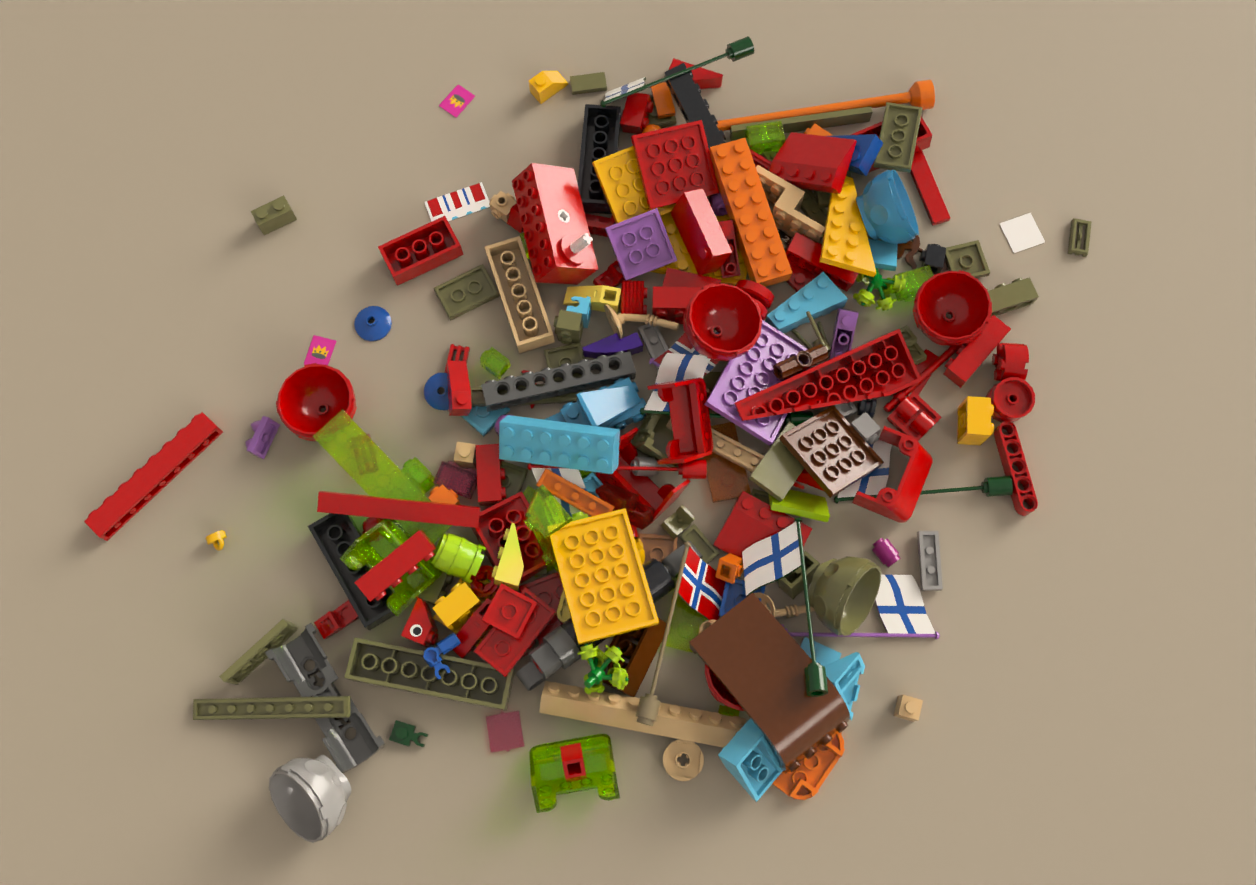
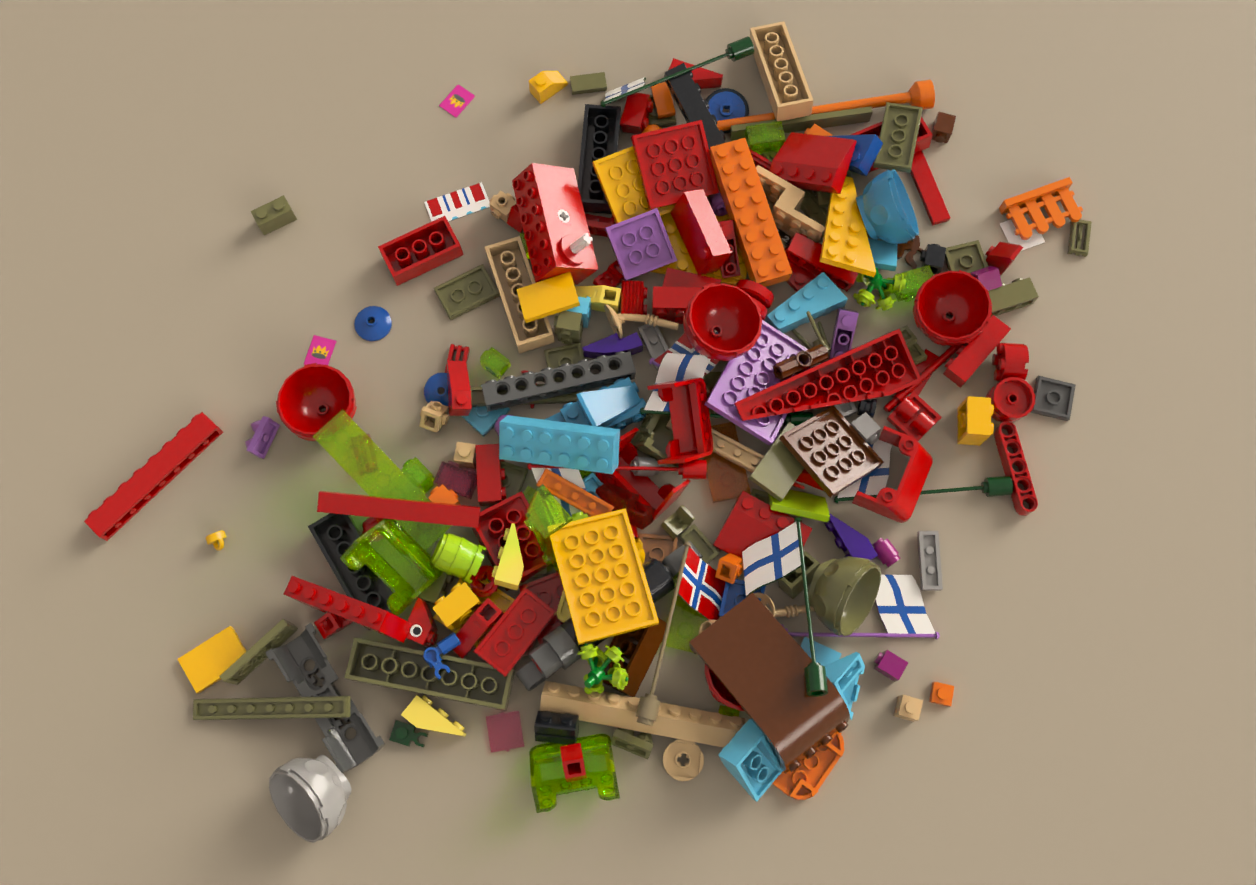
red brick [354,530,437,602] -> none
red plate [481,583,537,639] -> none
none -> yellow tile [177,626,247,694]
none -> red arch [283,576,412,643]
none -> light yellow slope [401,695,466,737]
none -> tan brick [419,401,449,433]
none -> yellow tile [516,272,580,323]
none -> black brick [534,711,579,745]
none -> olive tile [610,728,654,760]
none -> blue wheel [706,88,749,133]
none -> tan brick [750,21,813,122]
none -> dark purple slope [824,514,878,561]
none -> magenta brick [874,650,908,682]
none -> orange plate [929,681,954,707]
none -> reddish brown brick [932,112,956,143]
none -> magenta brick [970,266,1002,291]
none -> red slope [985,242,1023,275]
none -> orange fence [999,177,1083,240]
none -> dark grey tile [1031,376,1076,421]

